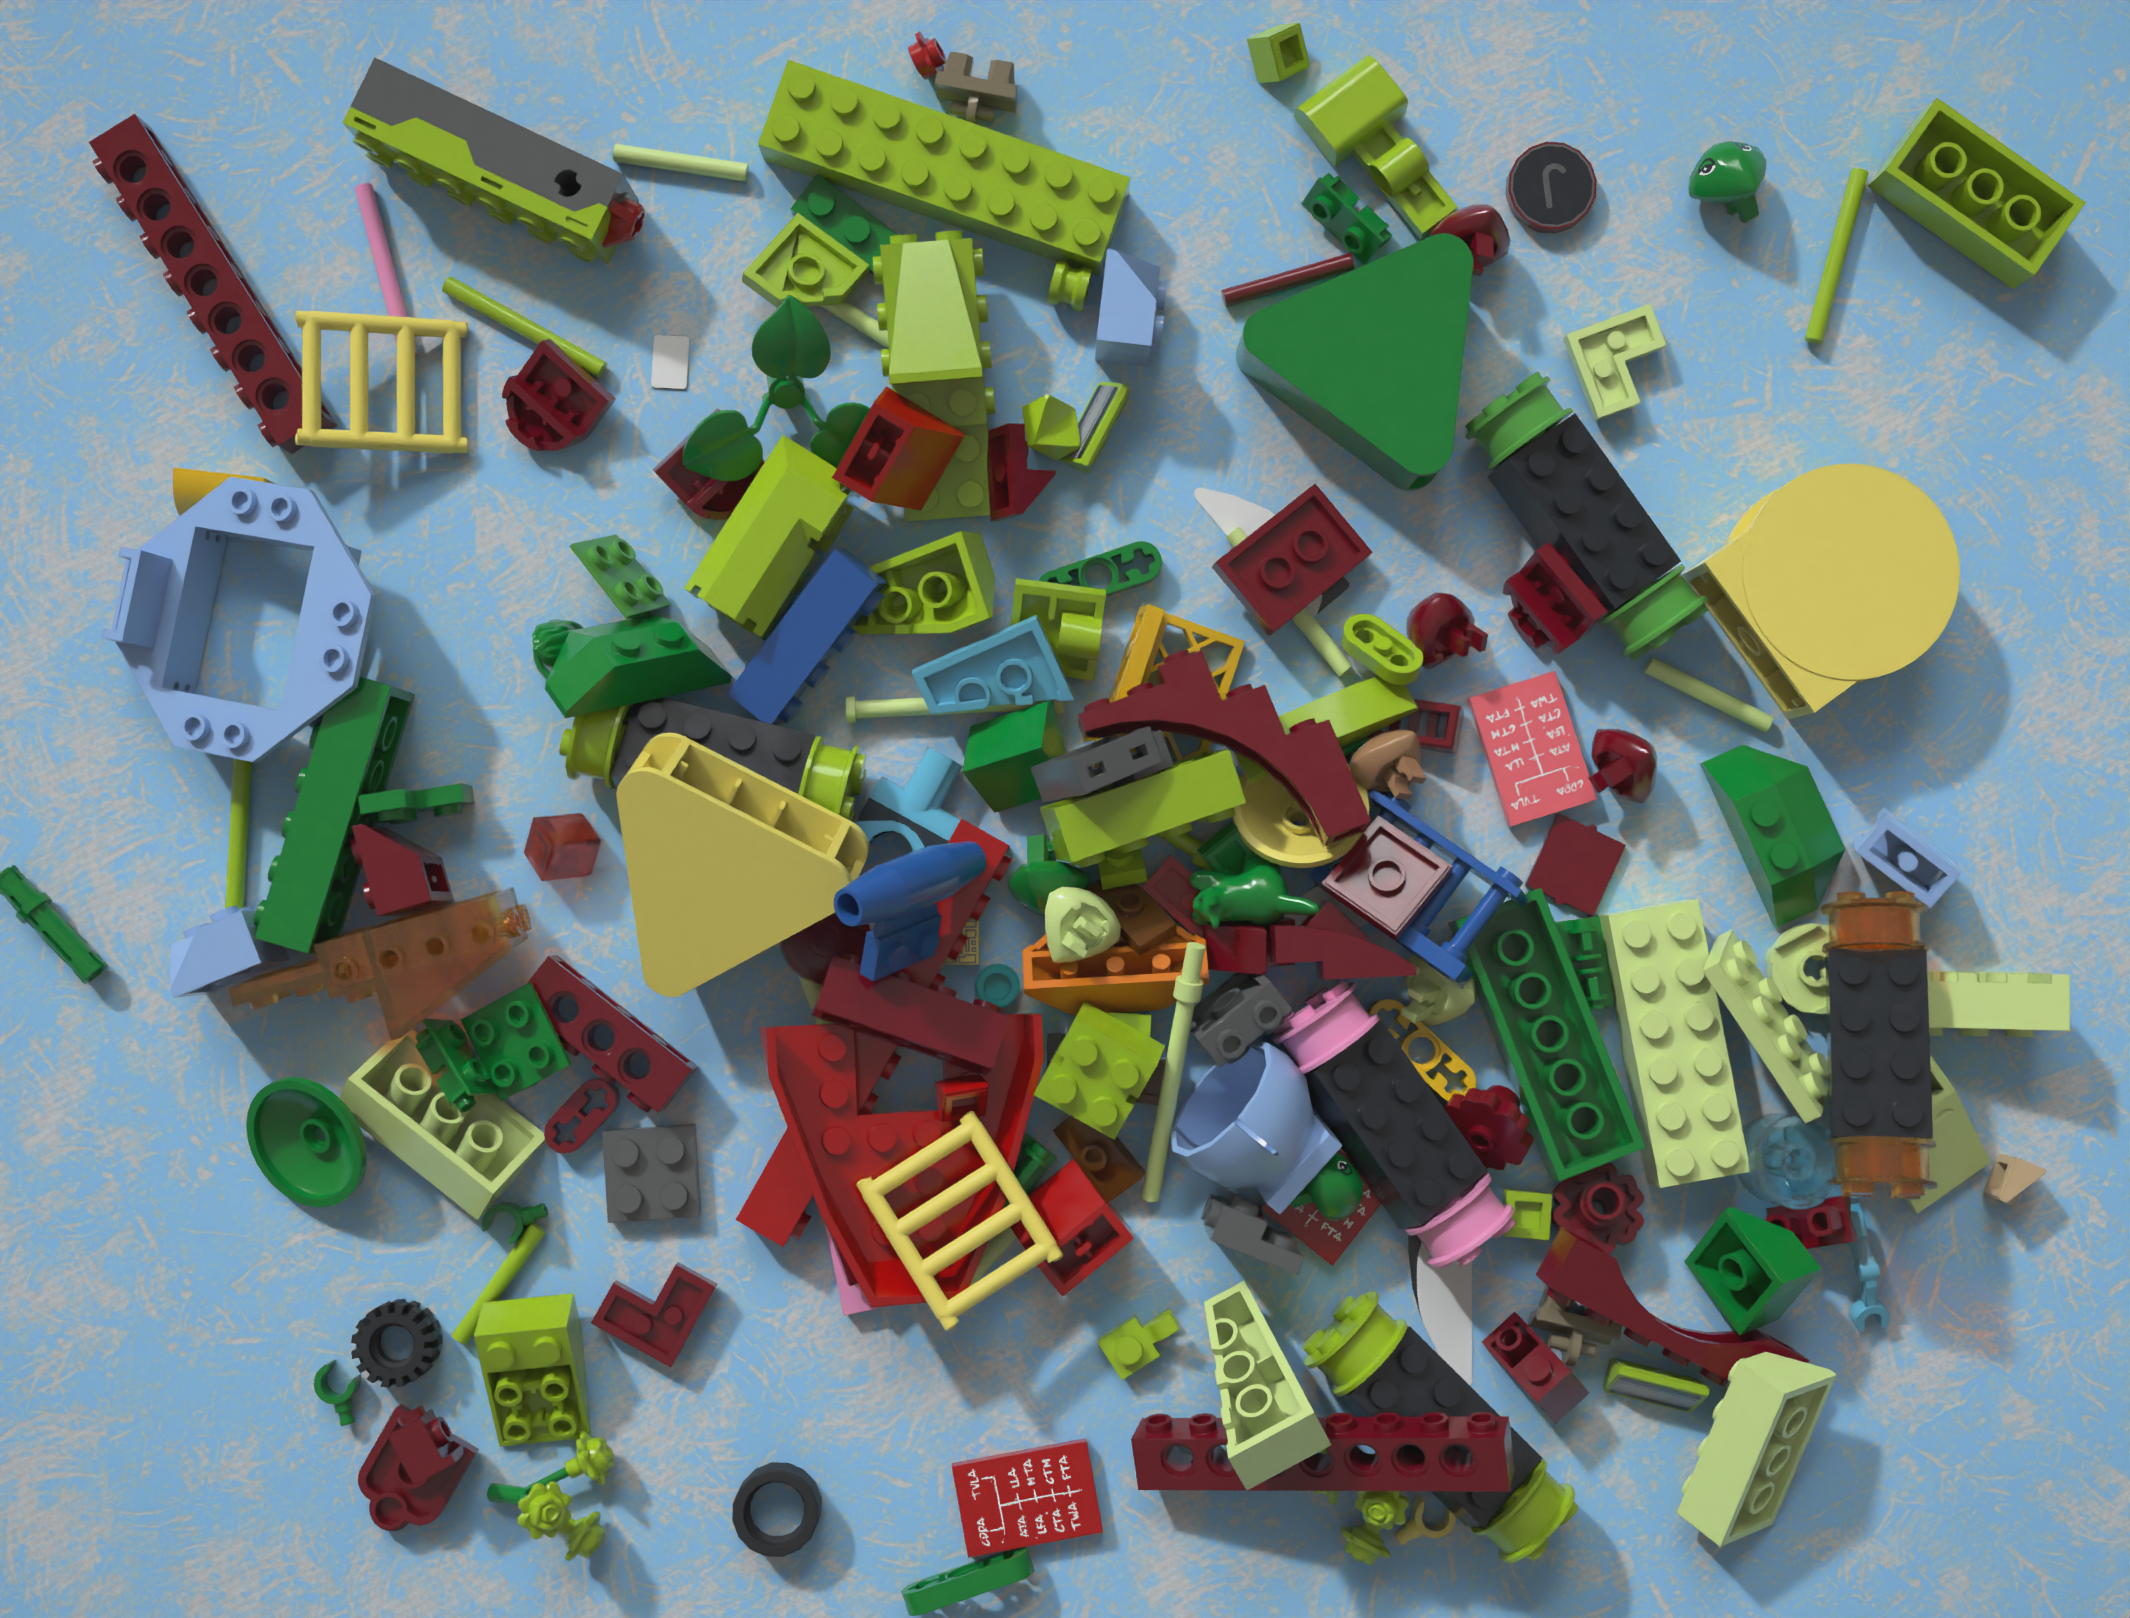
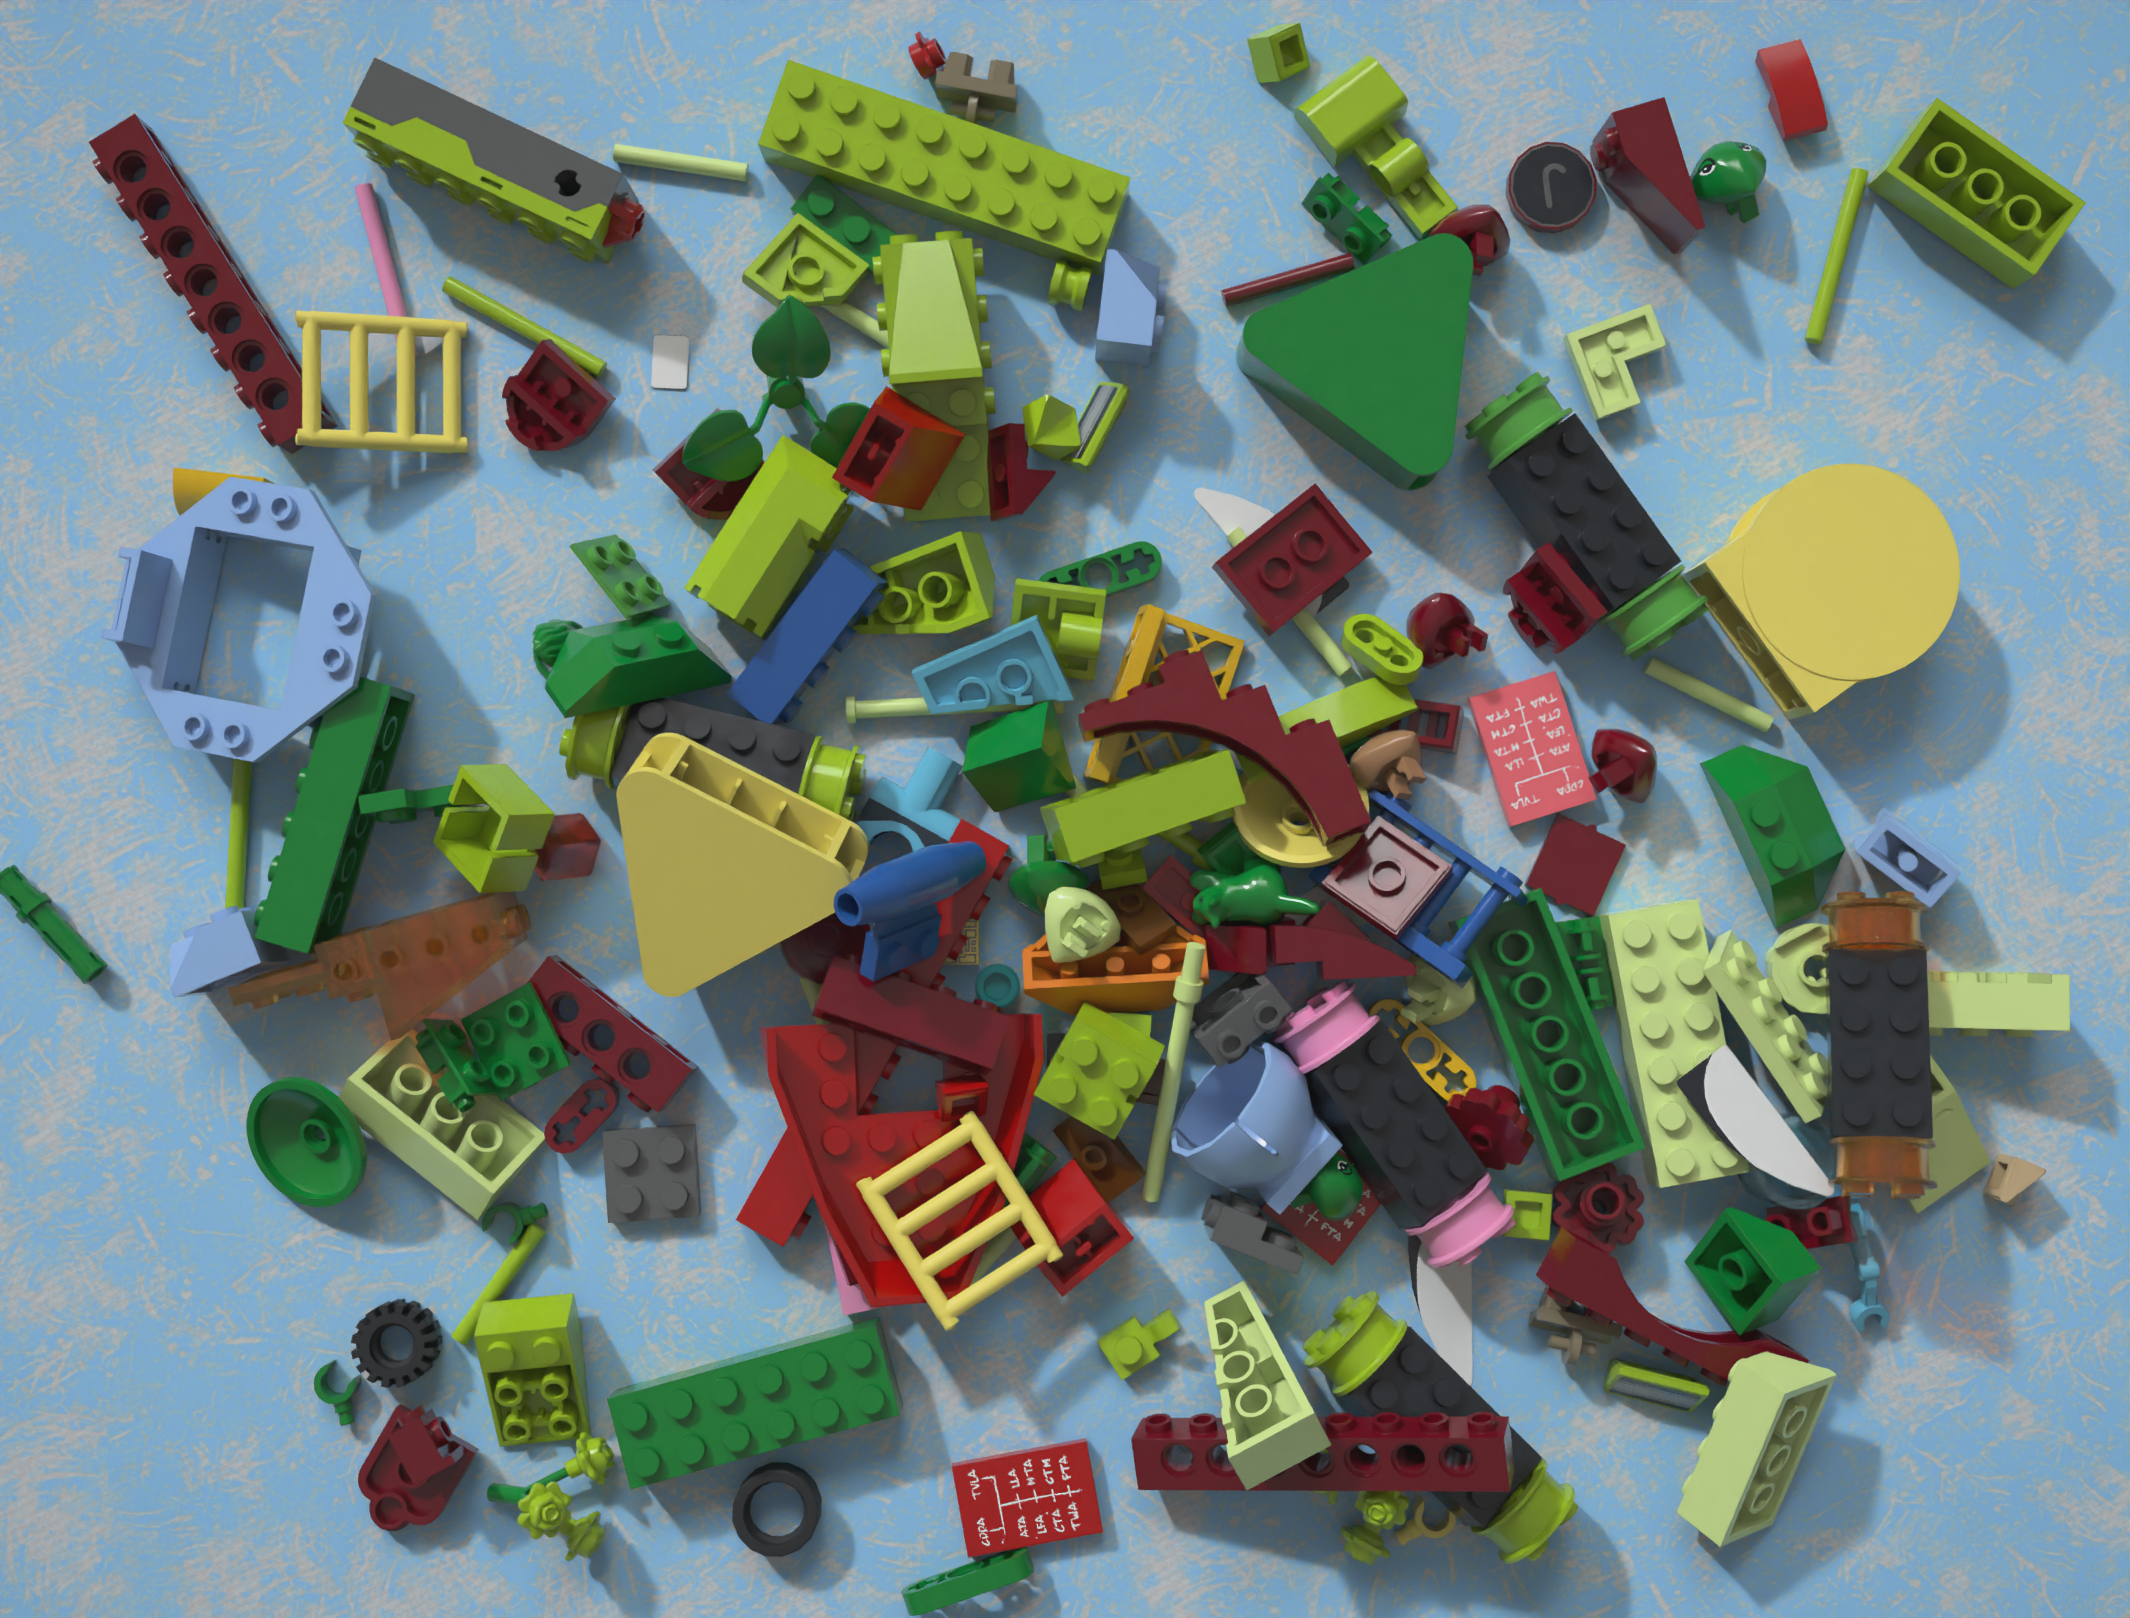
dark red slope [350,824,454,916] -> none
dark red plate [591,1262,718,1368] -> none
dark grey piece [1031,726,1173,802] -> none
dark red slope [1482,1312,1589,1424] -> none
none -> lime piece [433,764,555,893]
none -> green brick [607,1316,903,1490]
none -> dark red slope [1590,97,1706,255]
none -> white sticker [1677,1046,1834,1196]
none -> red slope [1755,39,1828,142]

